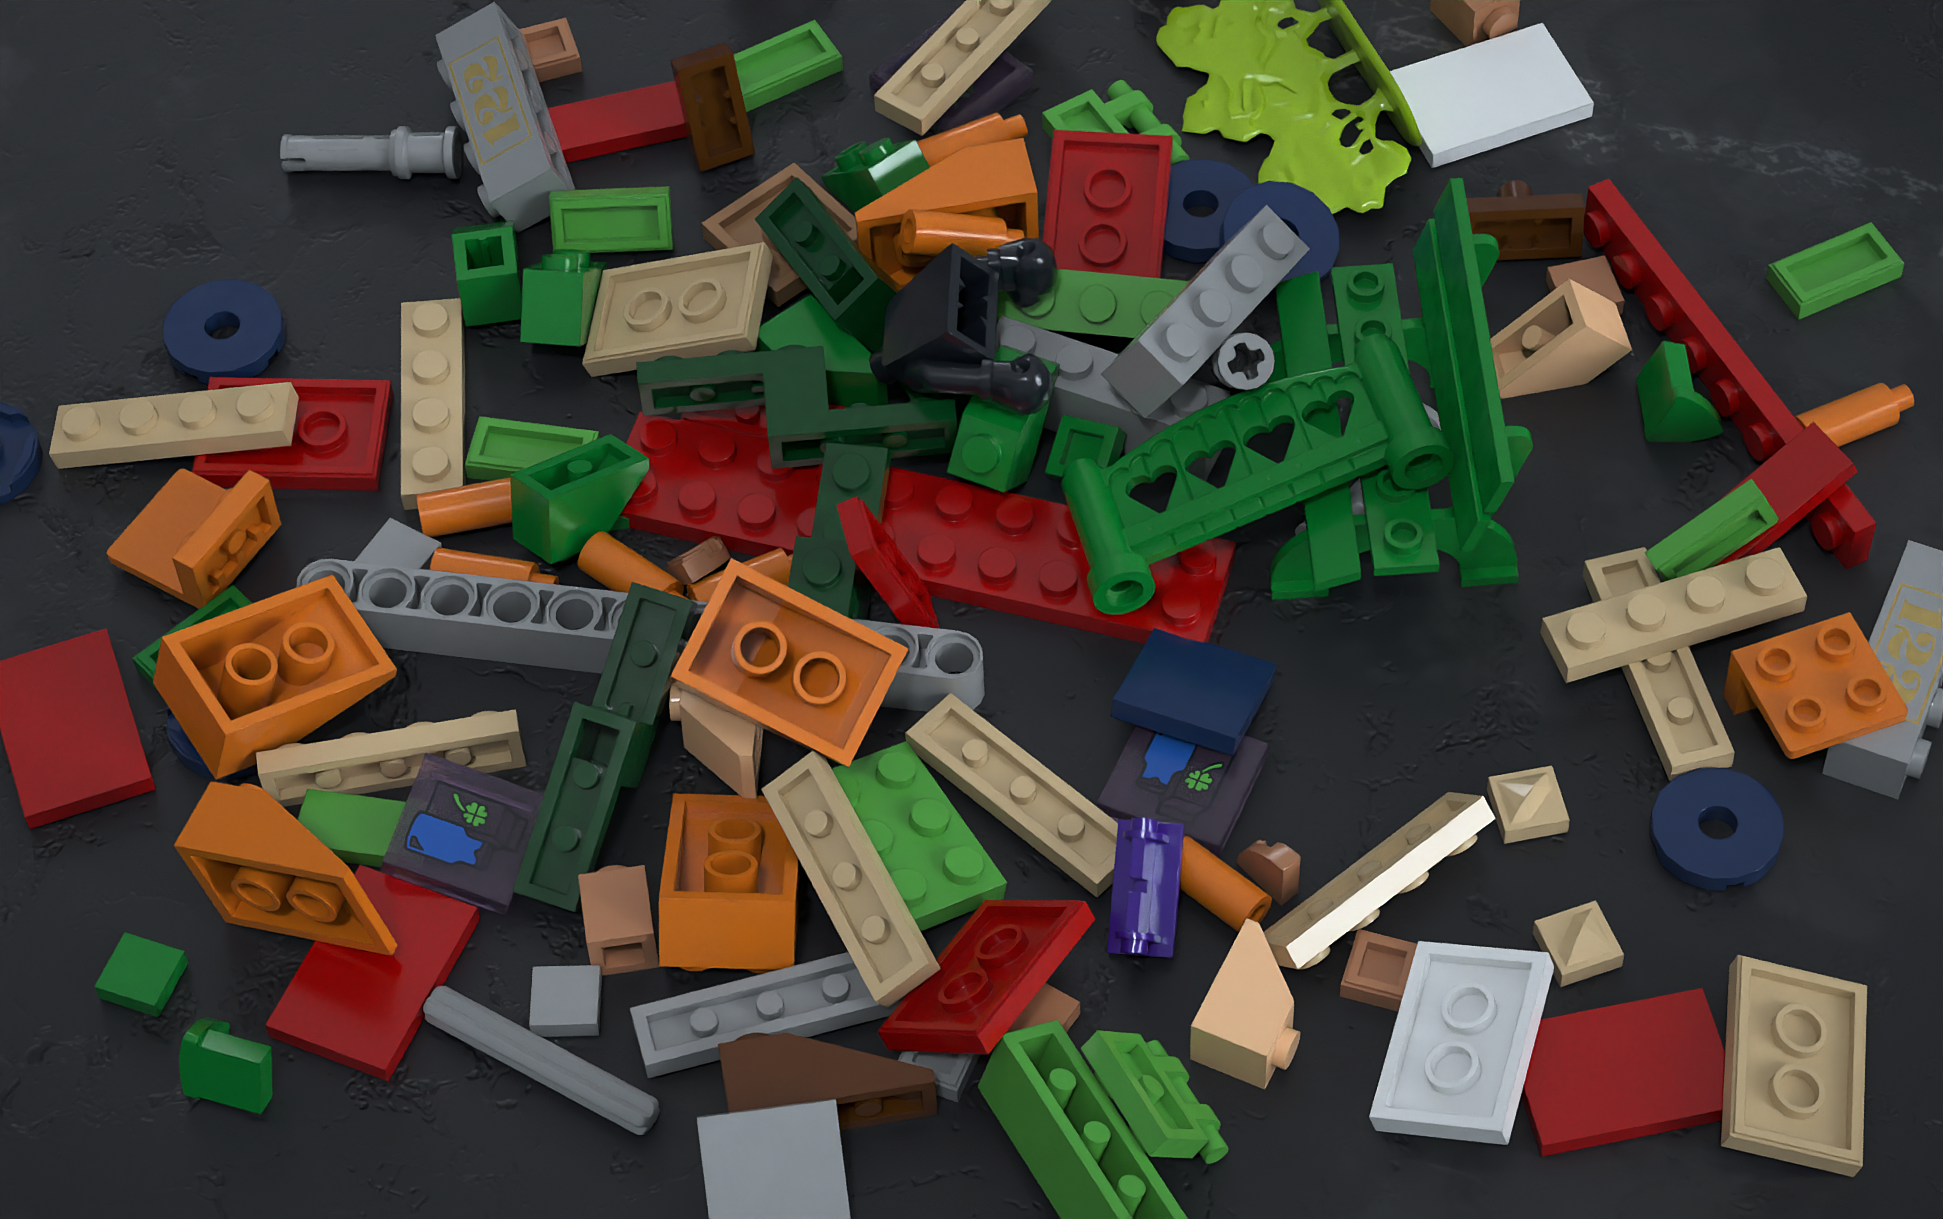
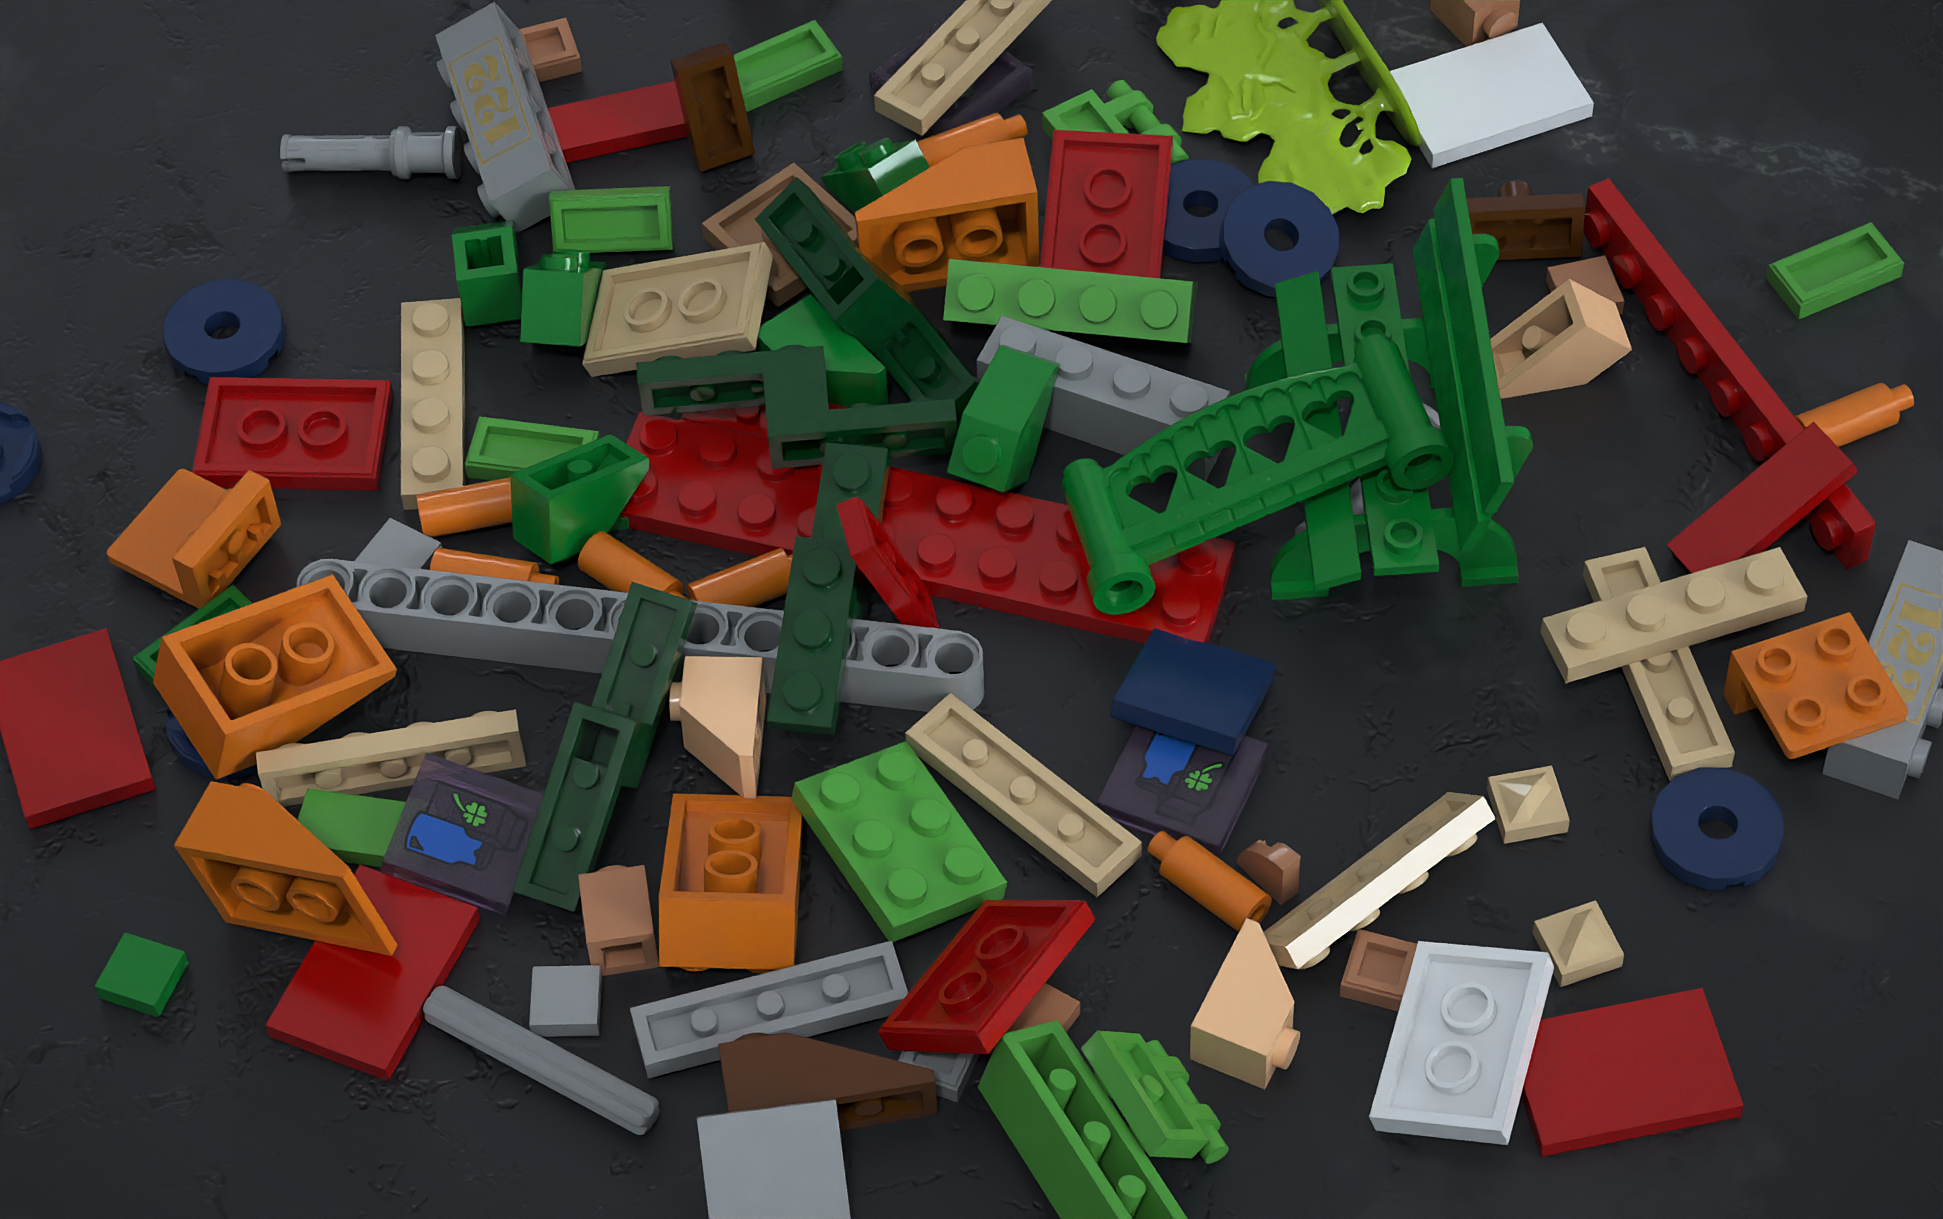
tan plate [49,382,299,469] -> none
green tile [179,1017,273,1114] -> none
nougat tile [665,536,731,585] -> none
orange slope [669,558,909,767] -> none
tan plate [762,751,941,1008] -> none
black torso [869,238,1057,416] -> none
orange cylinder [900,209,1025,256] -> none
green plate [1045,415,1127,482] -> none
light grey brick [1101,205,1310,419] -> none
dark purple hinge [1107,818,1185,958] -> none
light grey pin [1206,332,1275,390] -> none
green tile [1636,341,1723,442] -> none
bright green tile [1645,478,1779,581] -> none
tan tile [1721,955,1867,1177] -> none

